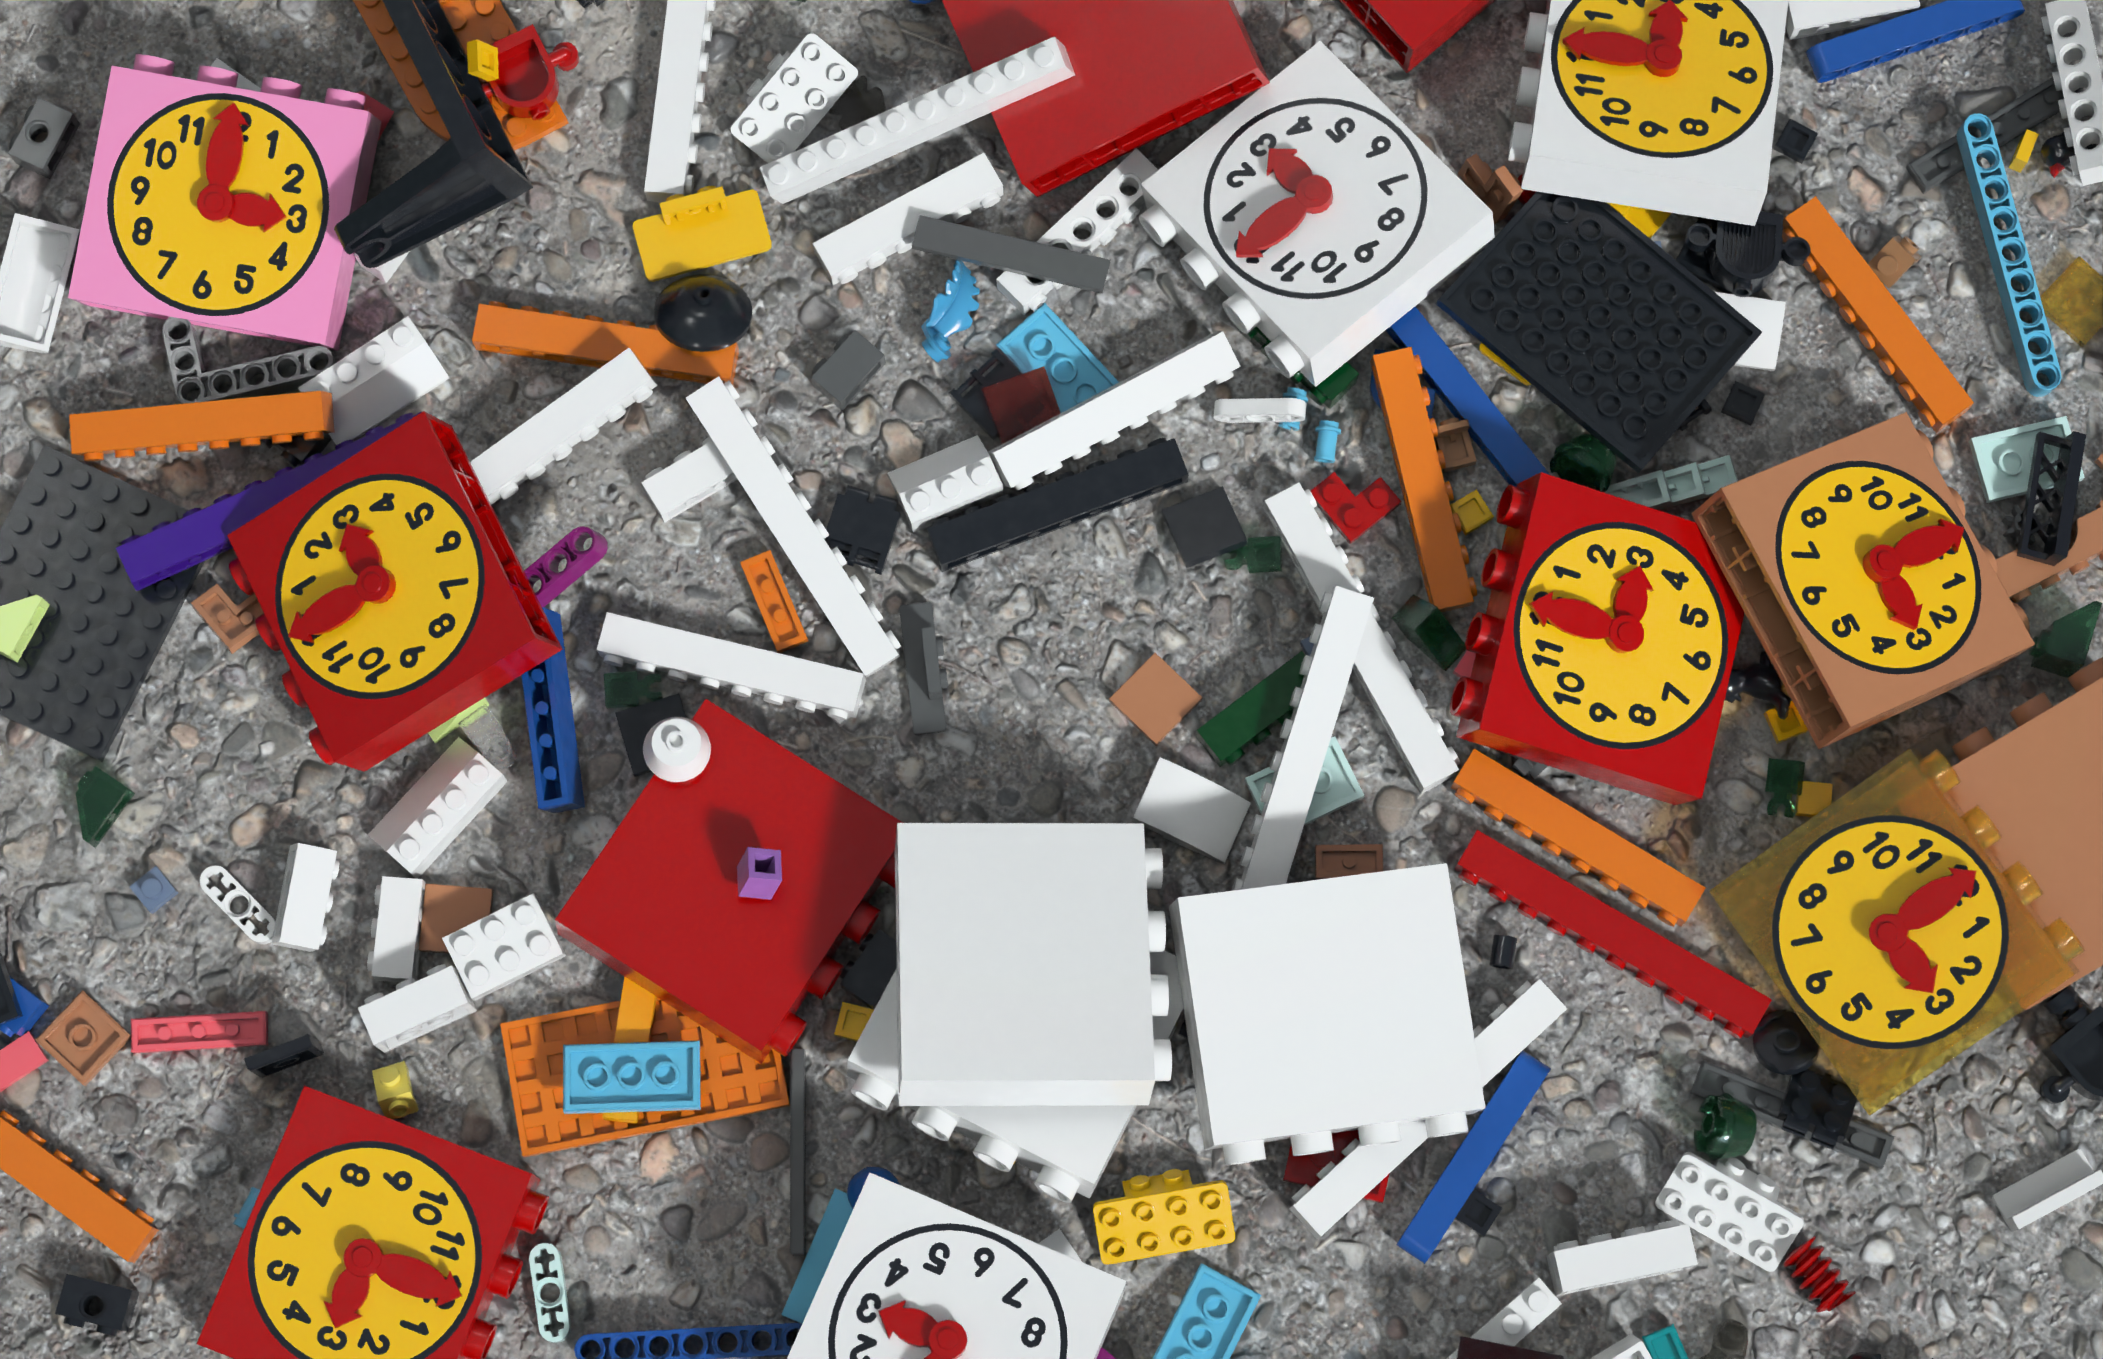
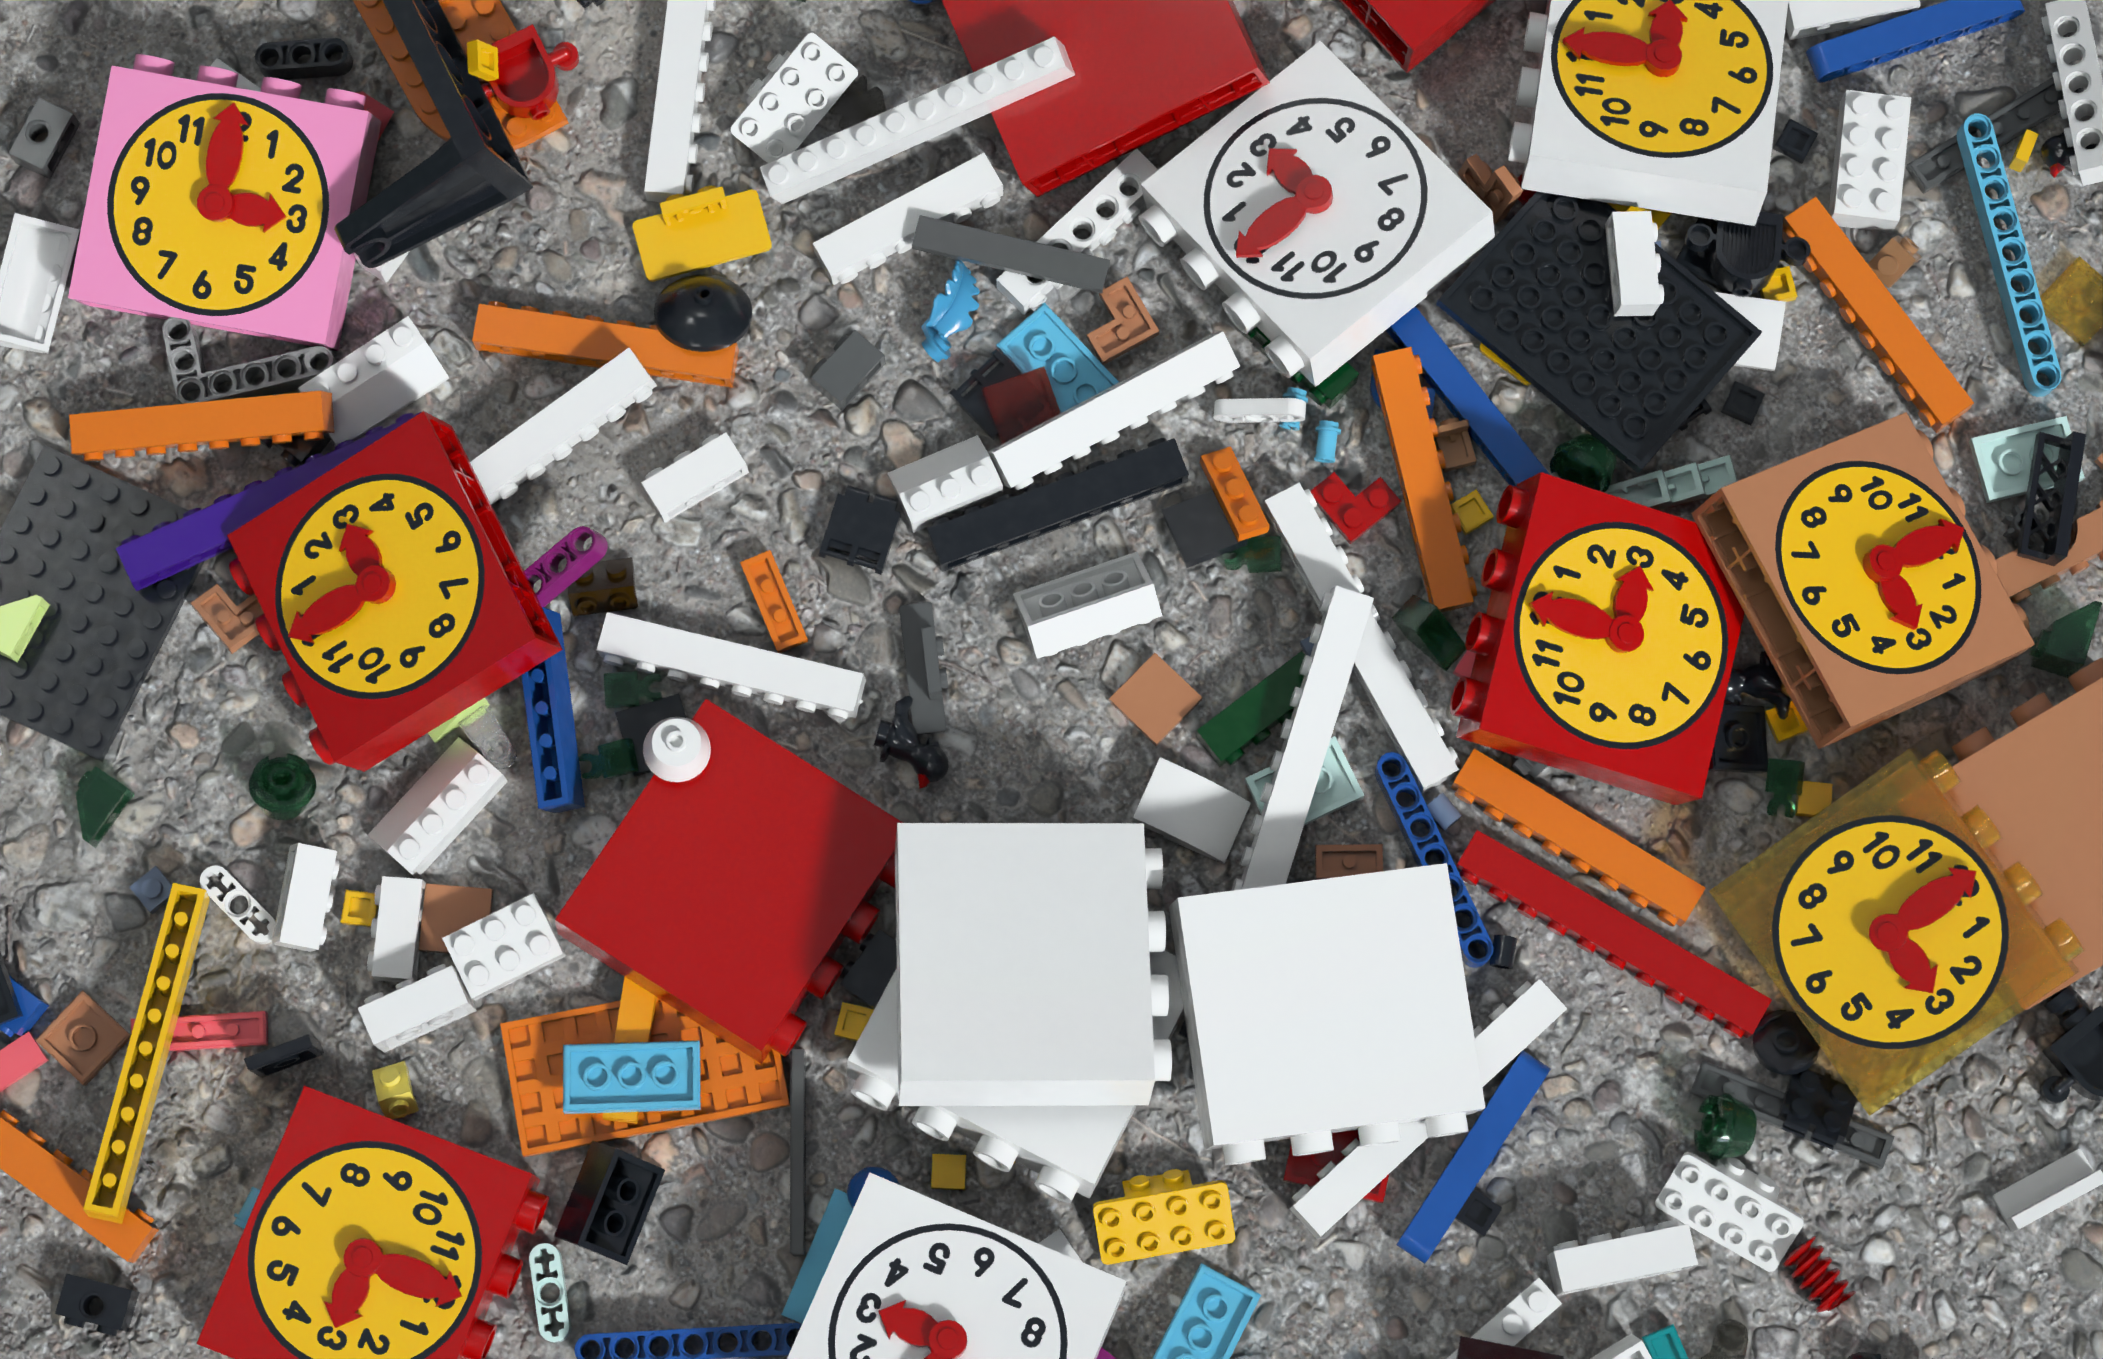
white brick [686,376,901,677] -> none
medium lavender brick [737,847,782,900] -> none
none -> yellow brick [83,883,210,1224]
none -> clear green cone [249,753,316,820]
none -> black beam [254,38,353,80]
none -> yellow tile [340,889,379,928]
none -> black slope [554,1141,665,1265]
none -> dark brown bracket [568,557,638,616]
none -> clear green plate [579,738,639,779]
none -> black animal [874,695,949,789]
none -> yellow tile [931,1154,967,1190]
none -> white slope [1013,552,1162,659]
none -> nougat plate [1087,277,1160,365]
none -> orange plate [1199,447,1270,542]
none -> blue beam [1375,752,1493,968]
none -> sand blue hinge [1427,793,1462,831]
none -> white brick [1605,211,1664,316]
none -> black tile [1708,704,1769,774]
none -> yellow tile [1760,266,1797,302]
none -> white brick [1829,90,1911,233]

